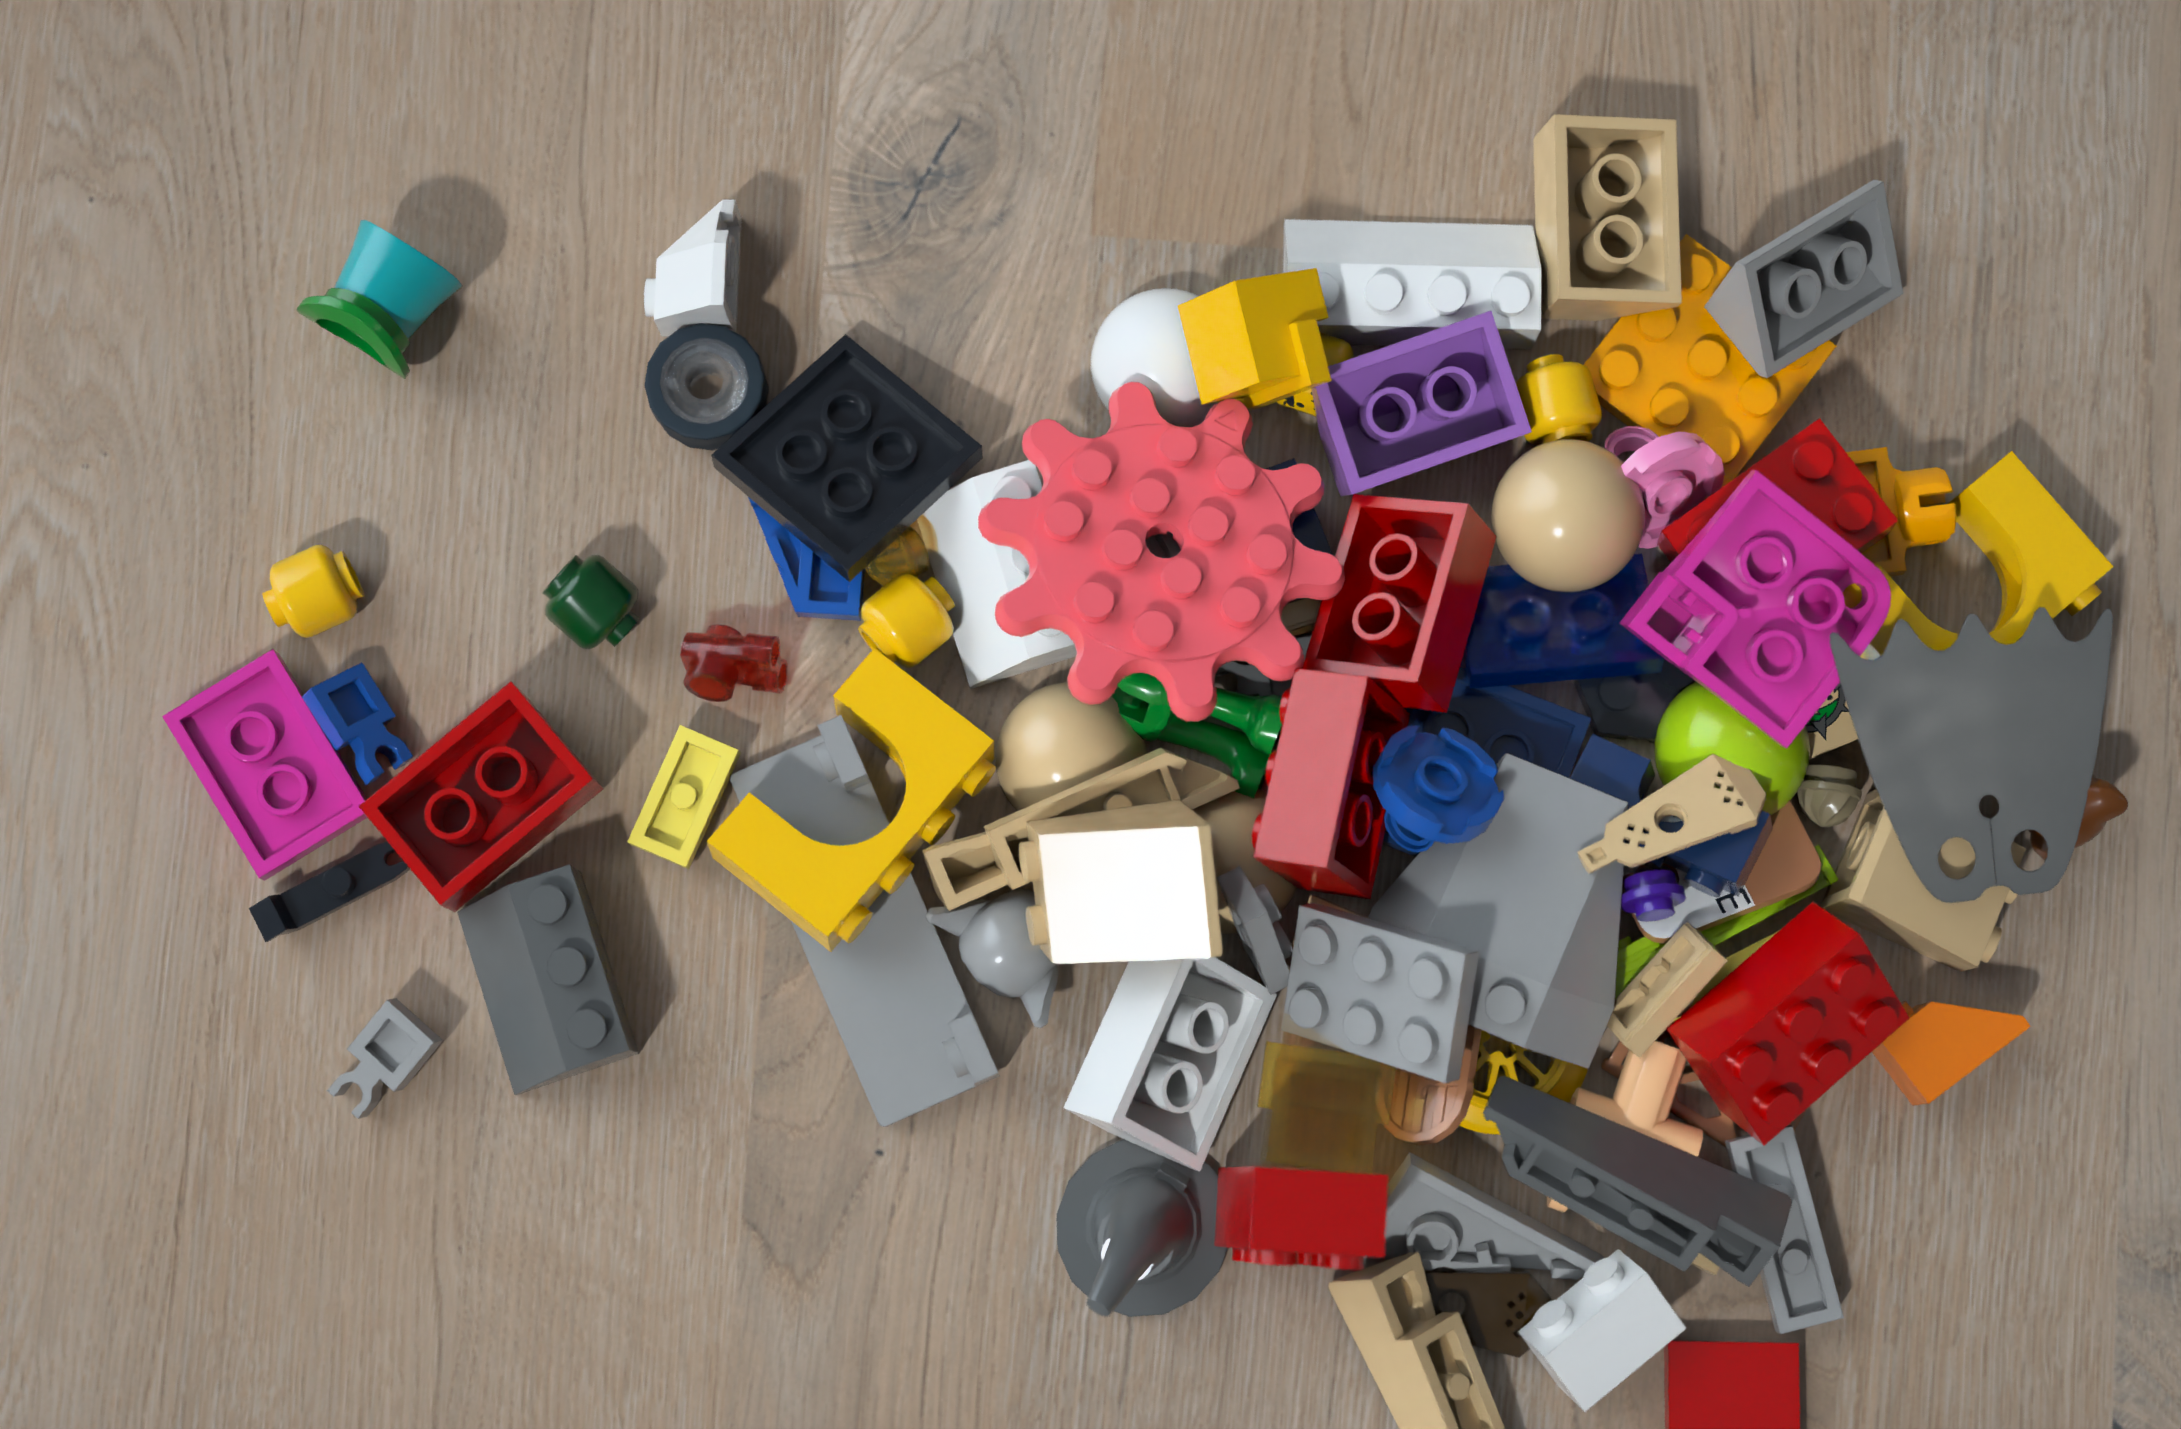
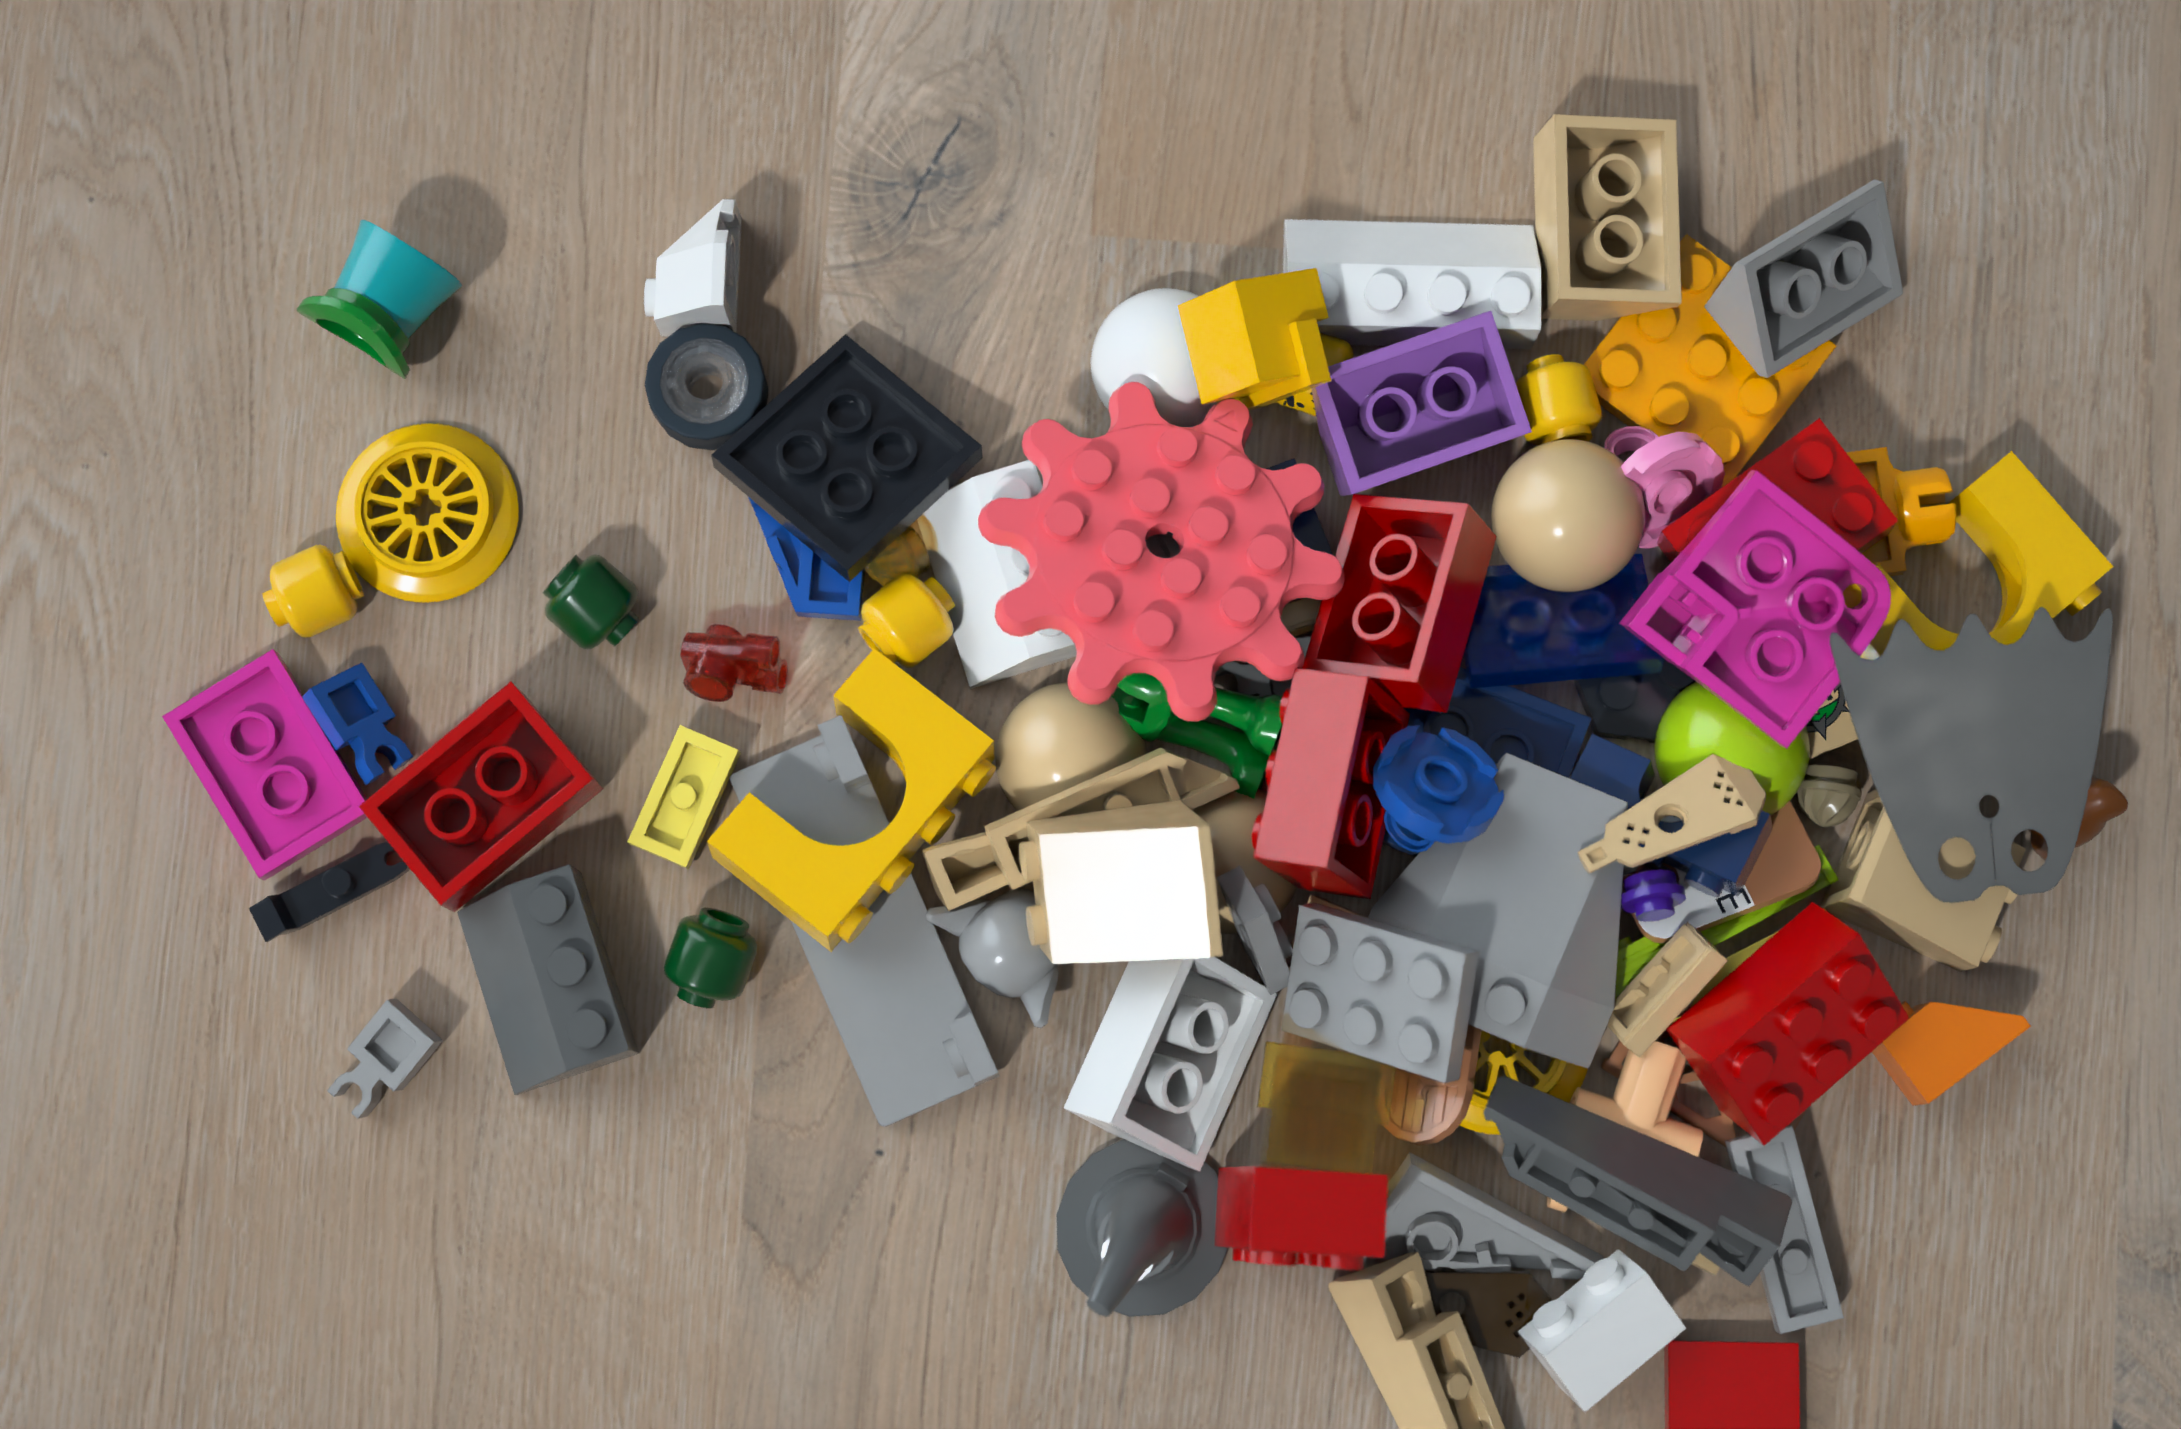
none -> yellow piece [336,423,519,603]
none -> dark green head [664,907,757,1009]

